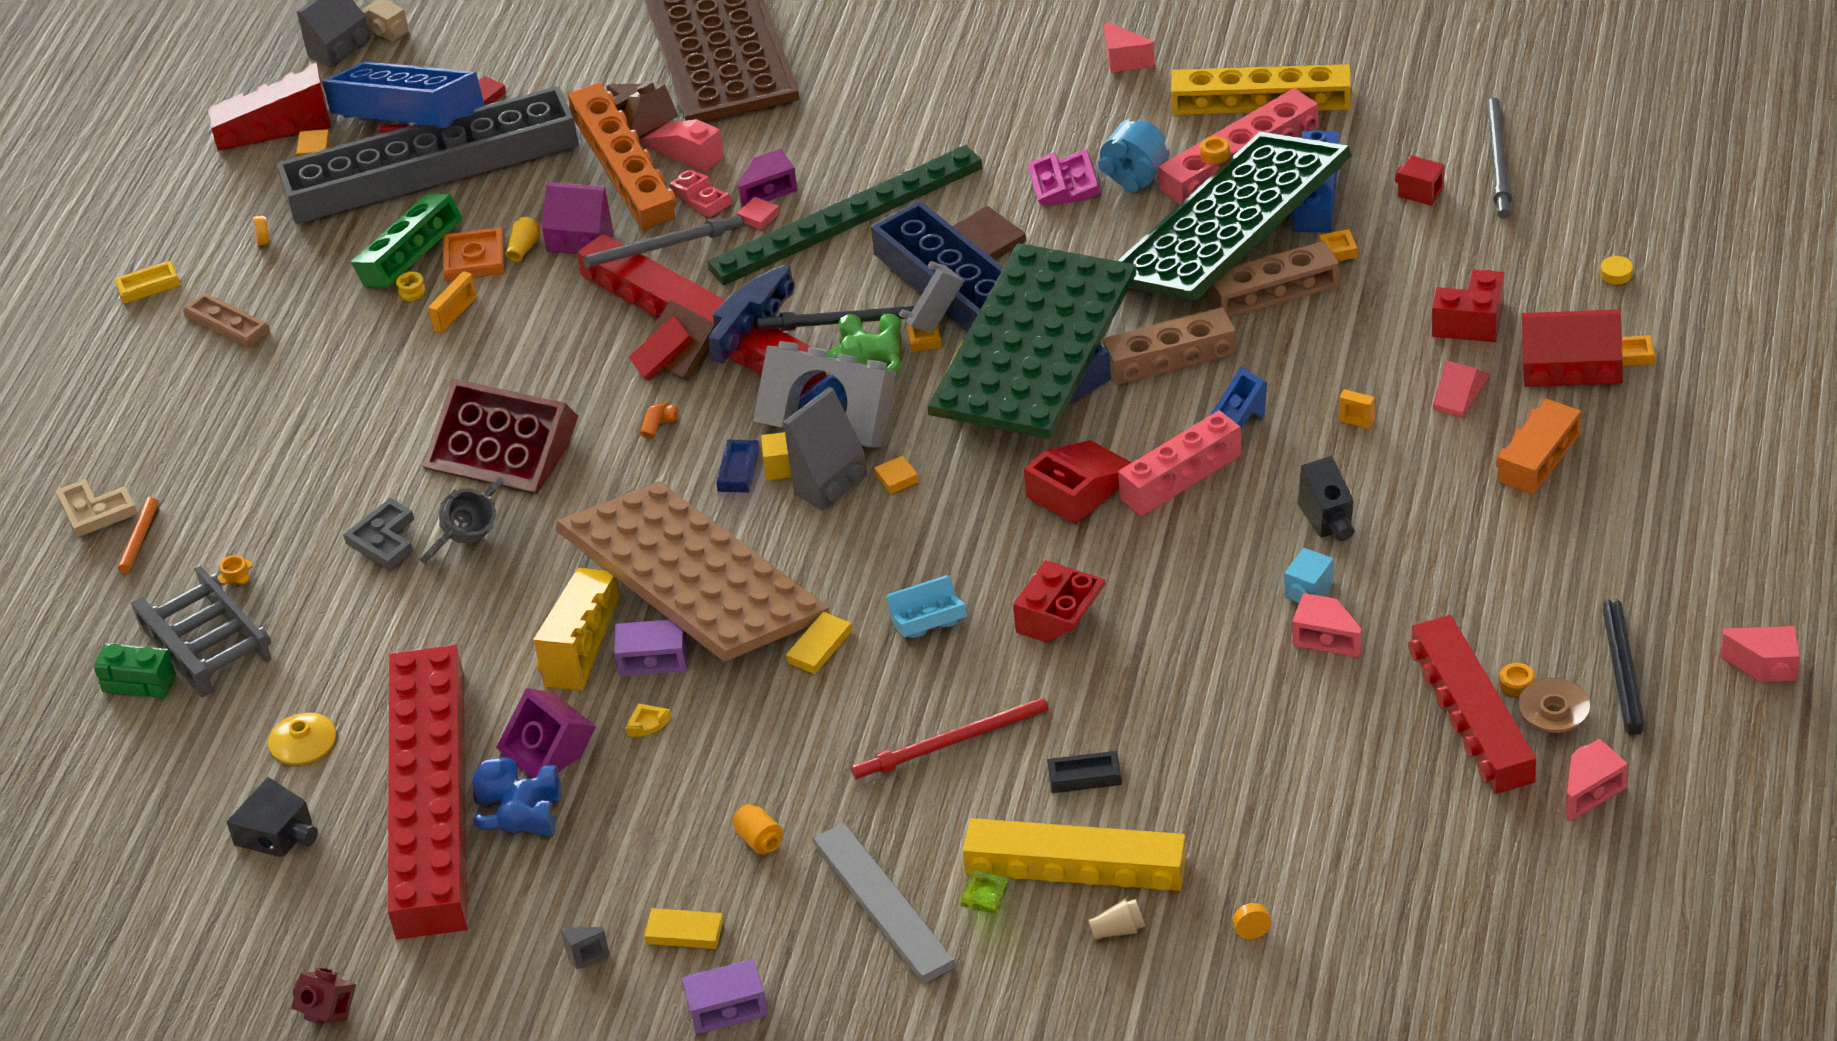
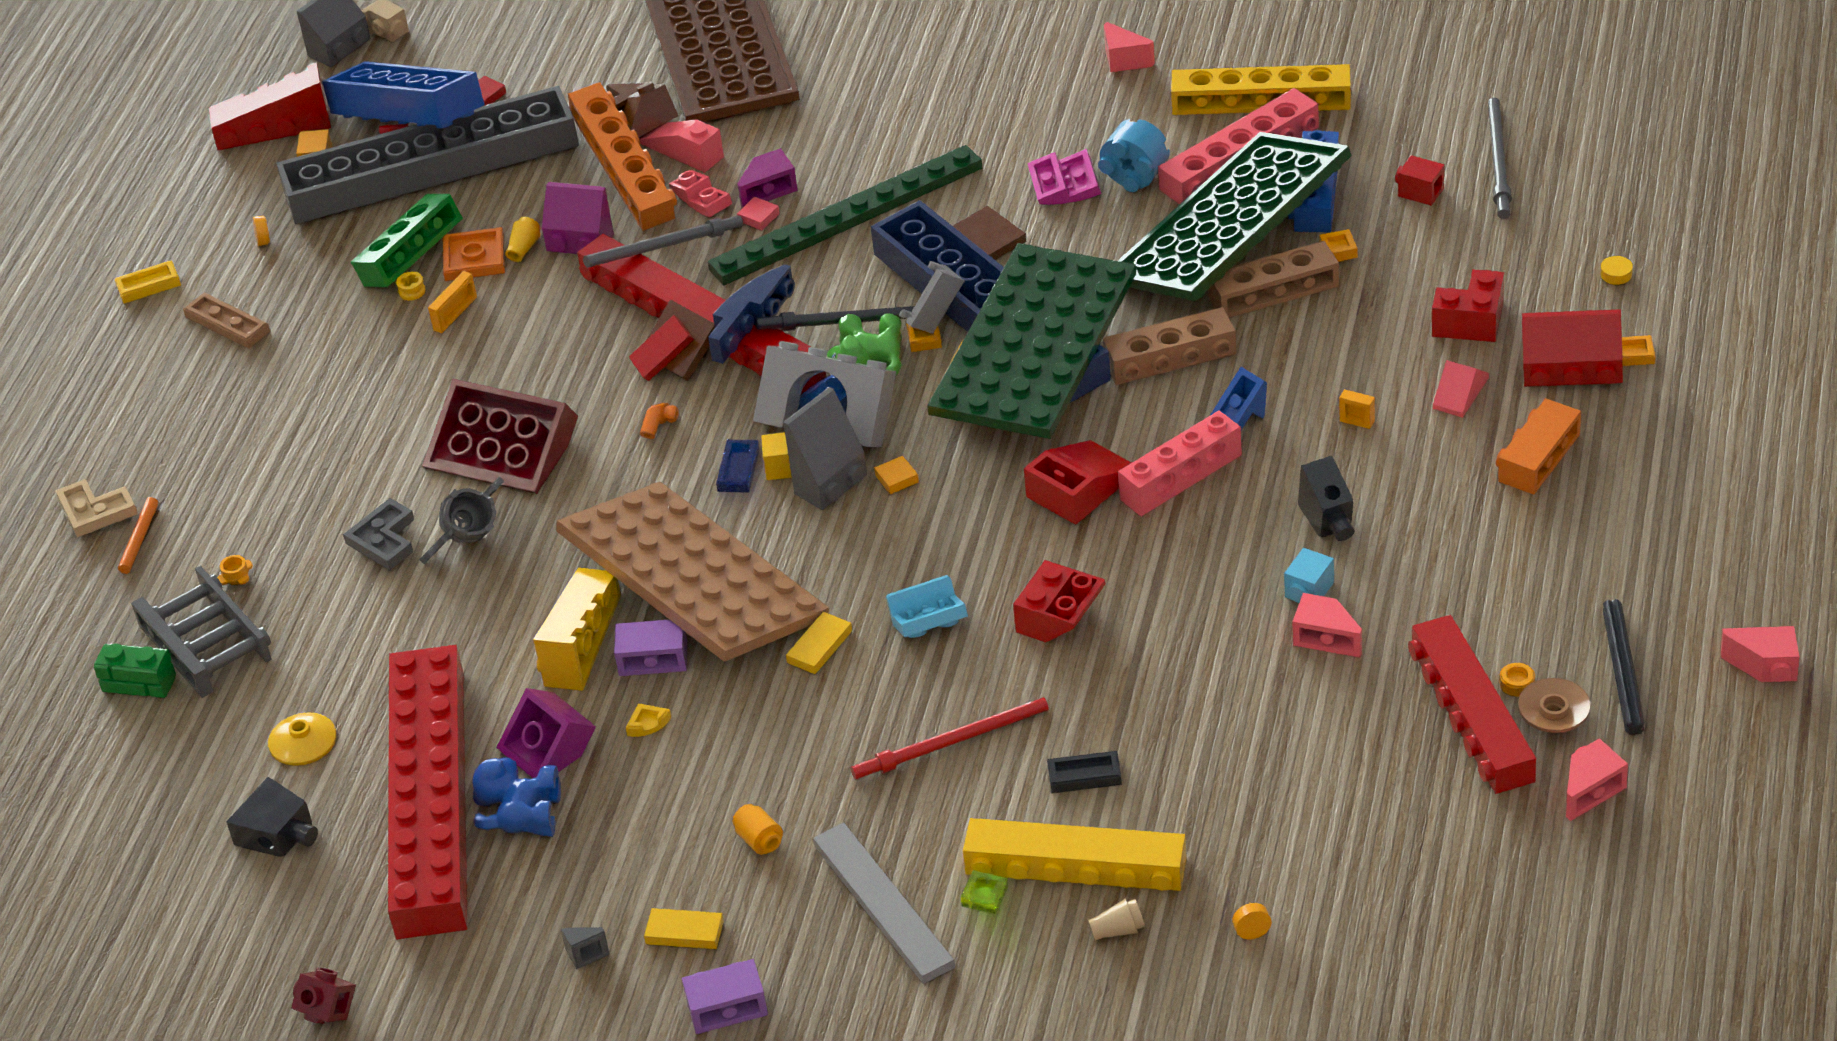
light orange tile [1200,136,1230,164] -> none

